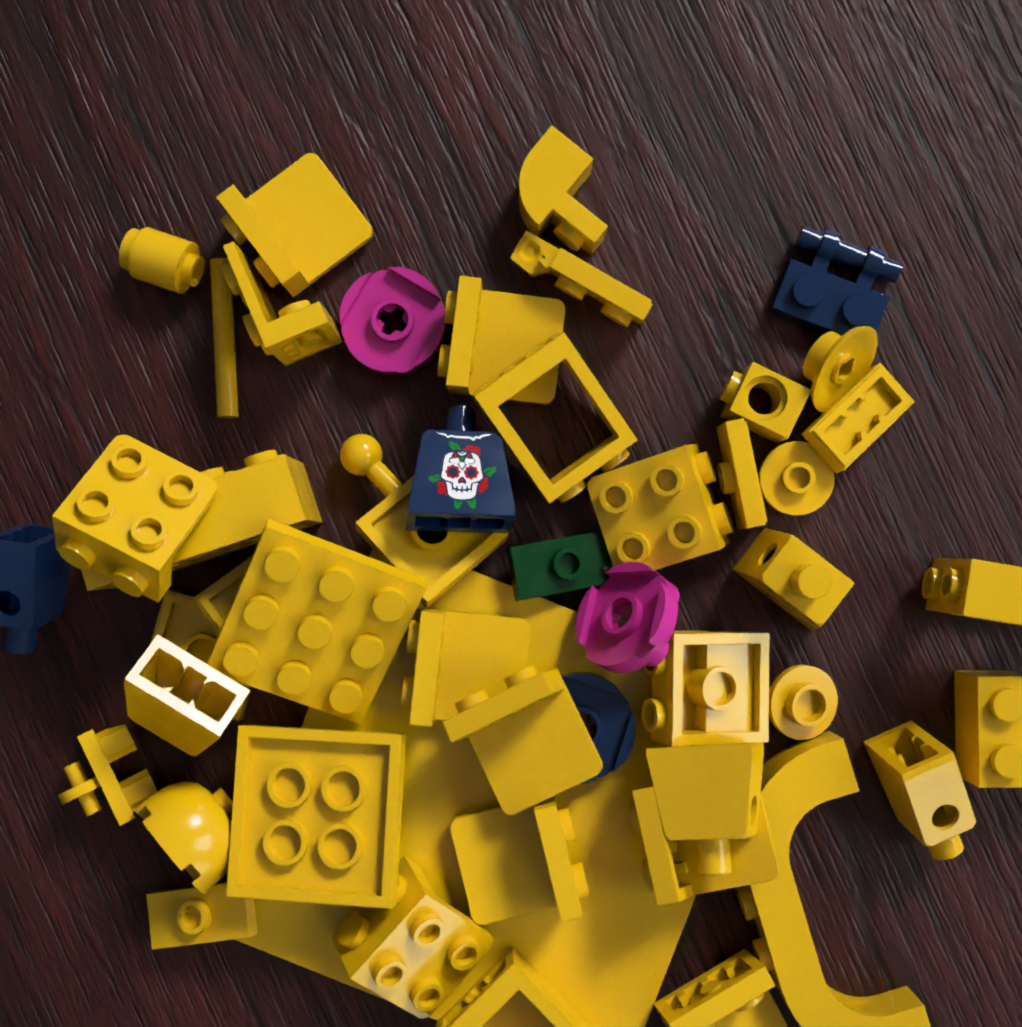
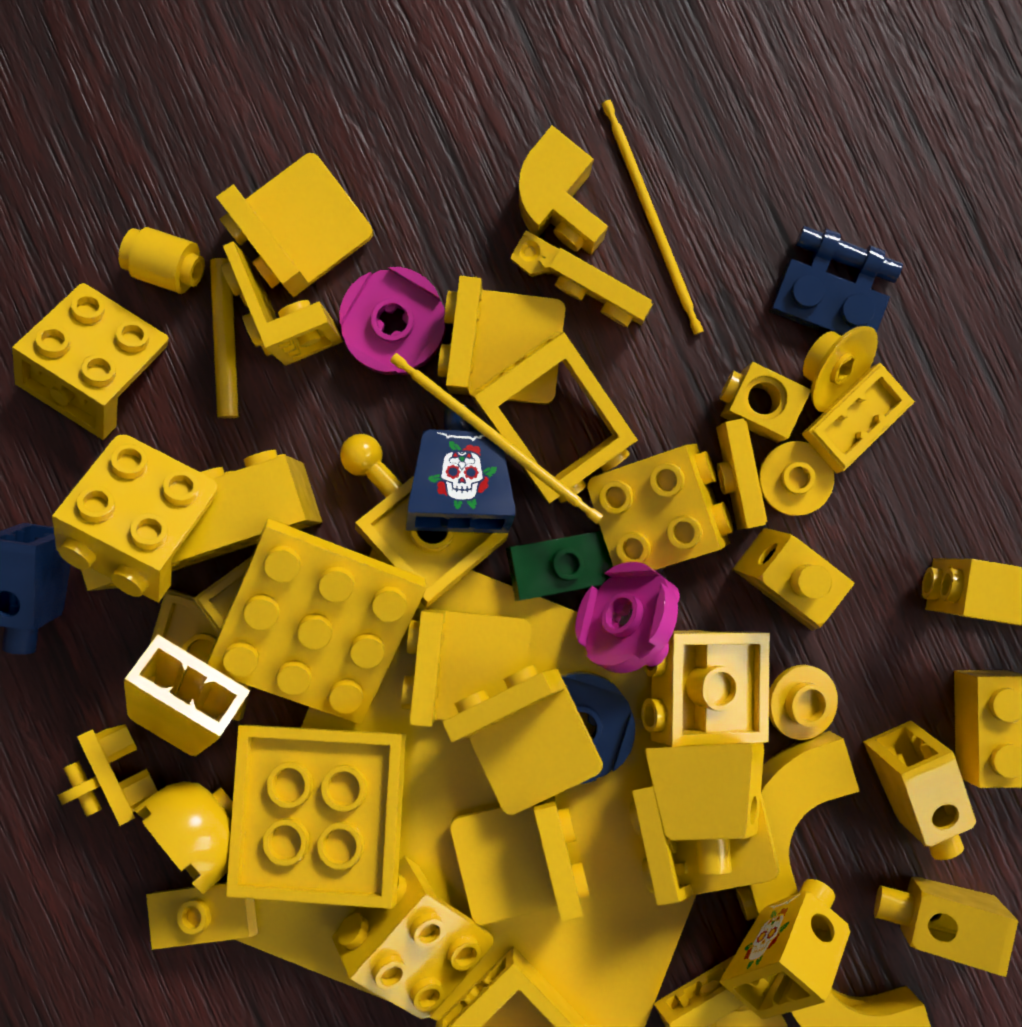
none -> yellow bracket [12,283,169,440]
none -> yellow piece [390,353,604,524]
none -> yellow piece [601,100,704,335]
none -> yellow torso [719,879,850,1020]
none -> yellow torso [874,877,1018,977]

